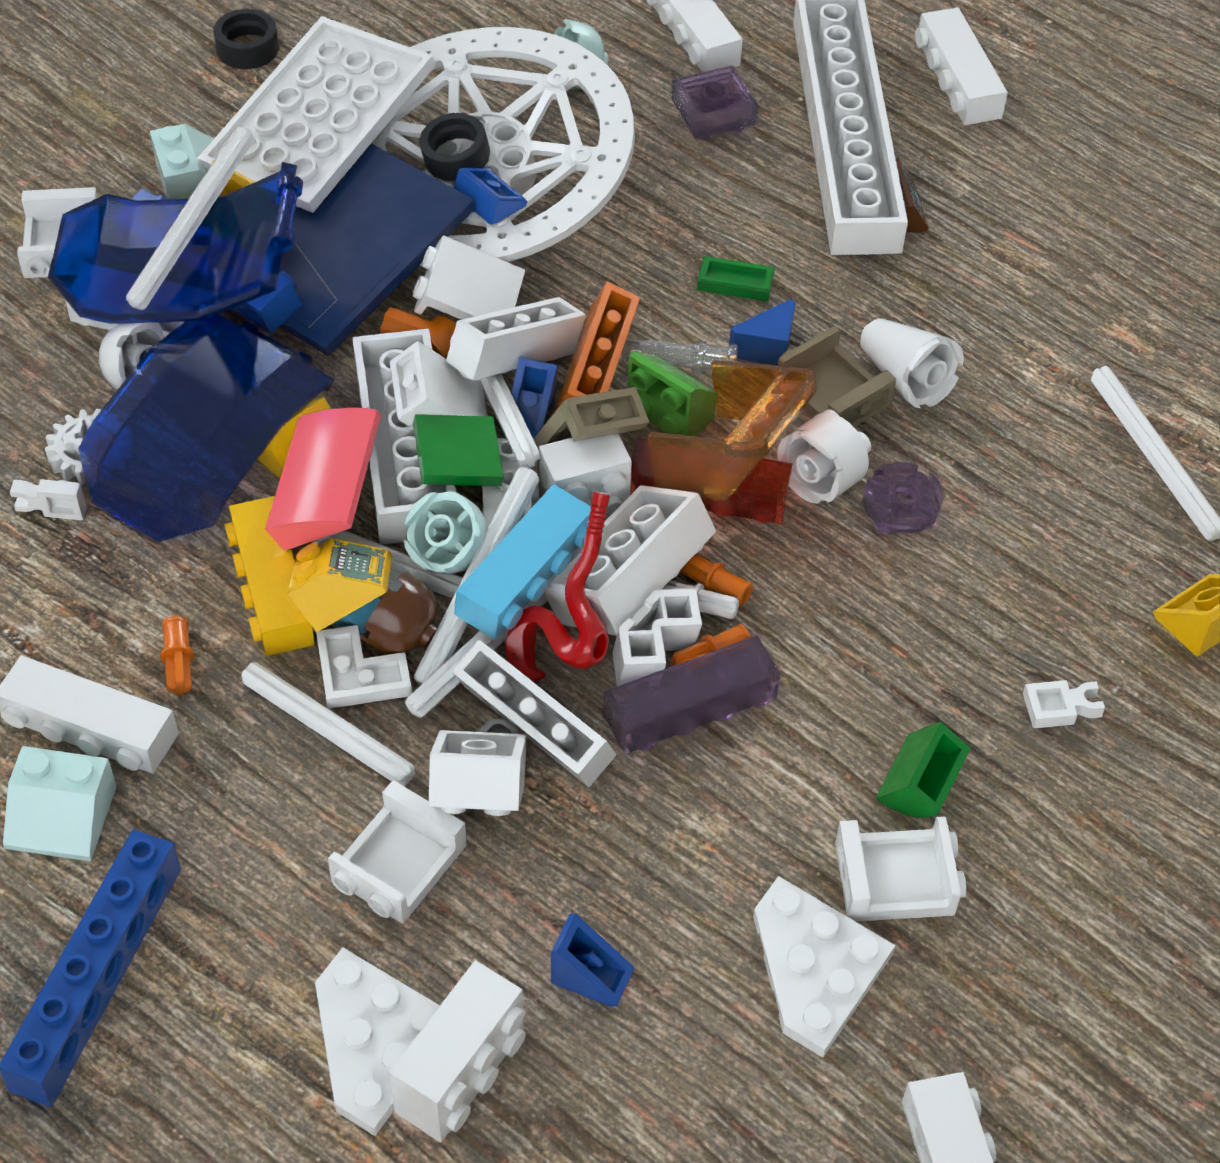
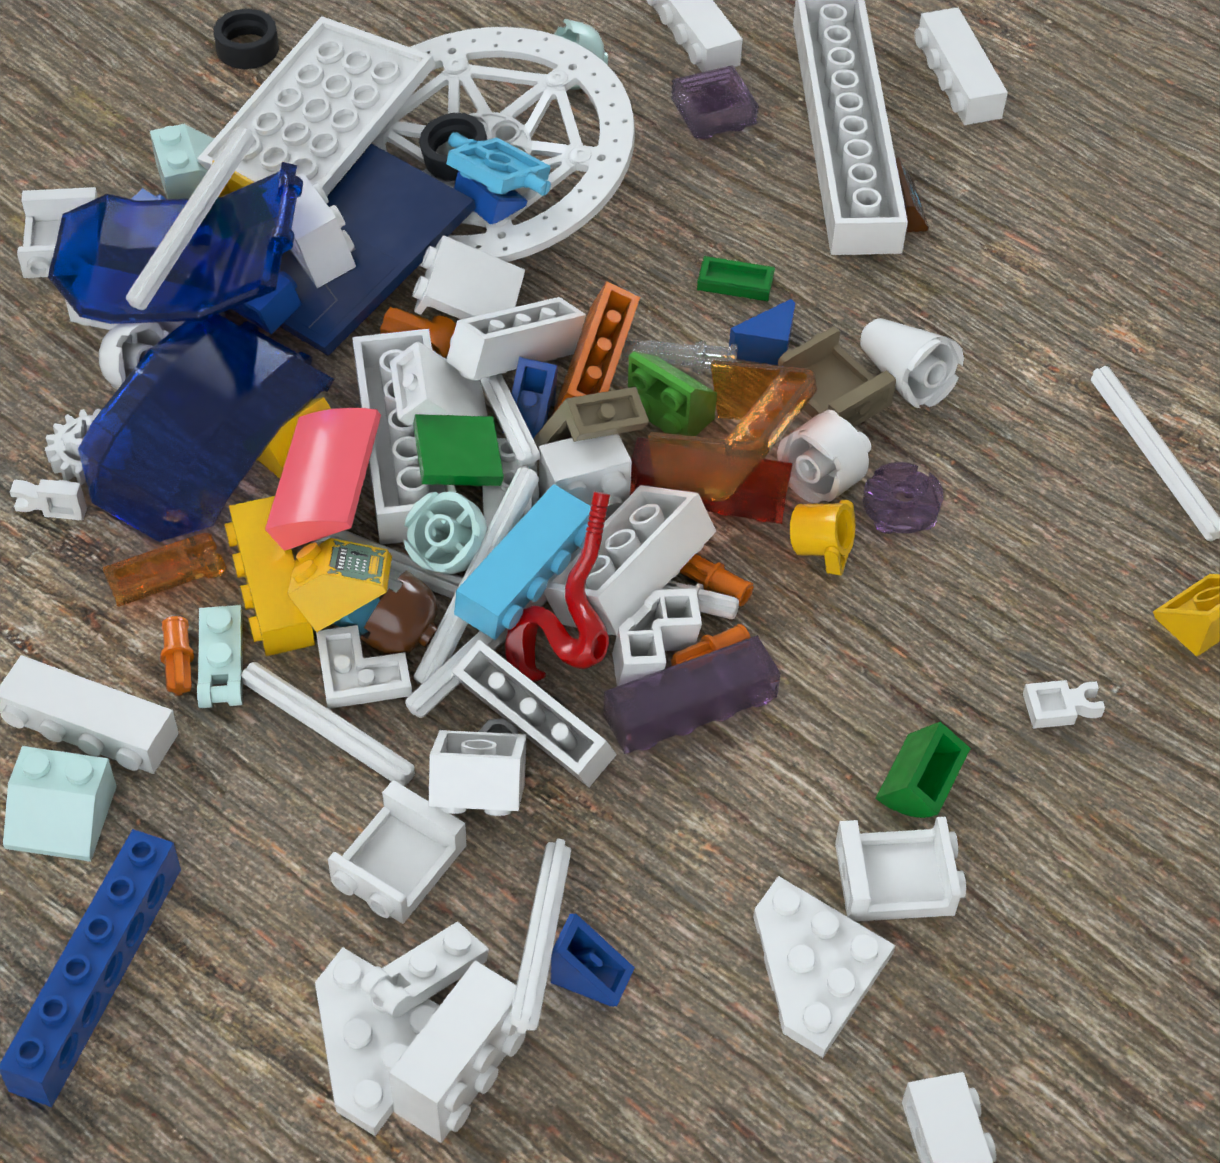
none -> clear orange plate [102,533,227,607]
none -> light aqua plate [197,605,243,708]
none -> white brick [264,173,356,289]
none -> white plate [361,921,489,1018]
none -> medium azure plate [446,132,551,196]
none -> white axle [509,838,571,1034]
none -> yellow piece [790,500,856,576]

